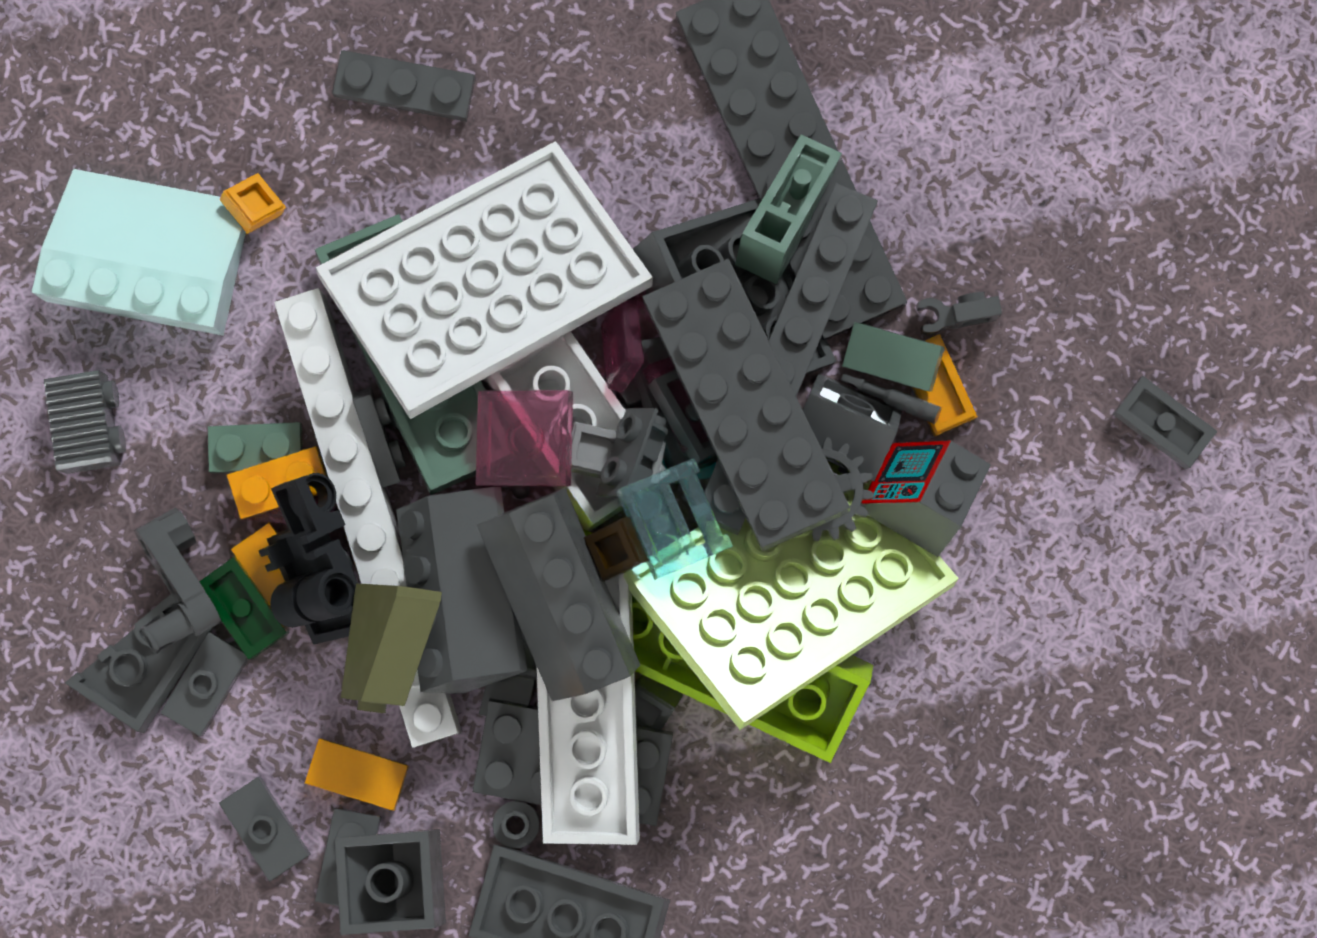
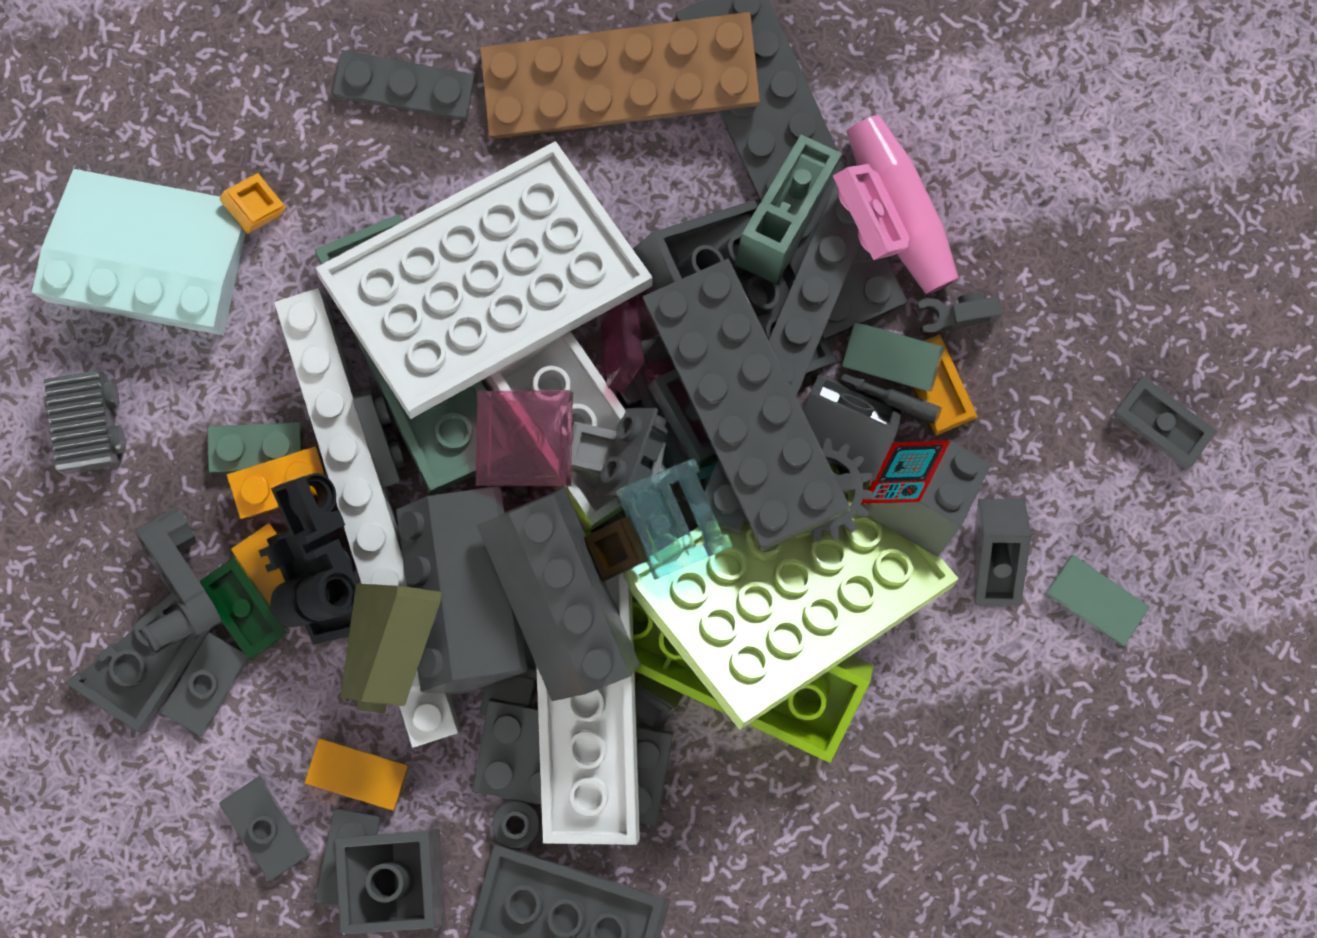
none -> medium nougat plate [480,12,761,139]
none -> bright pink plate [833,115,959,295]
none -> dark grey slope [974,499,1031,606]
none -> sand green tile [1045,555,1150,646]

